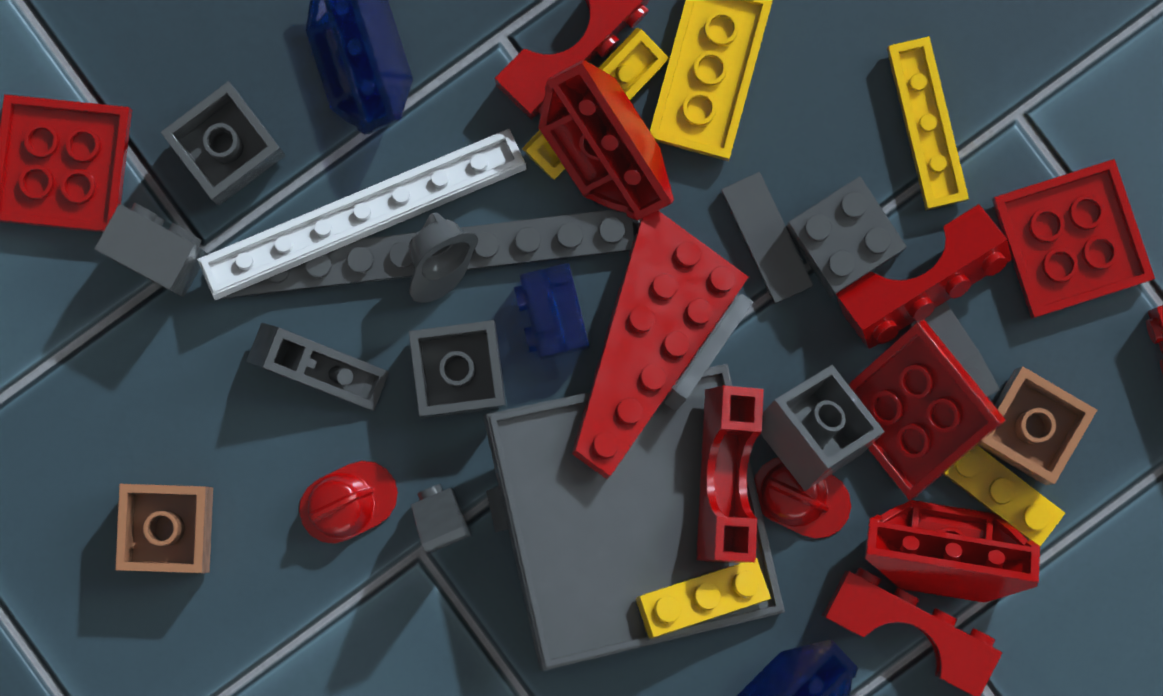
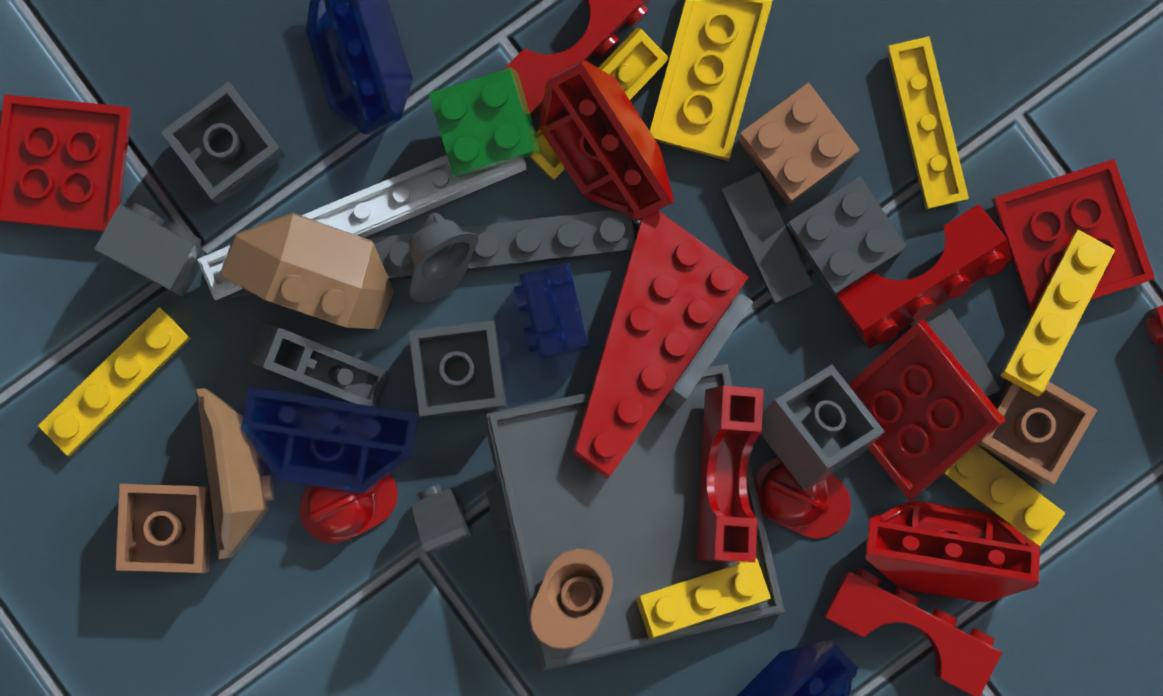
none -> yellow plate [38,307,191,456]
none -> medium nougat wedge [196,388,274,559]
none -> medium nougat wedge [220,212,394,330]
none -> clear blue wedge [241,387,419,494]
none -> green brick [429,68,541,177]
none -> nougat piece [530,549,613,649]
none -> nougat brick [738,82,860,207]
none -> yellow plate [1000,230,1115,397]

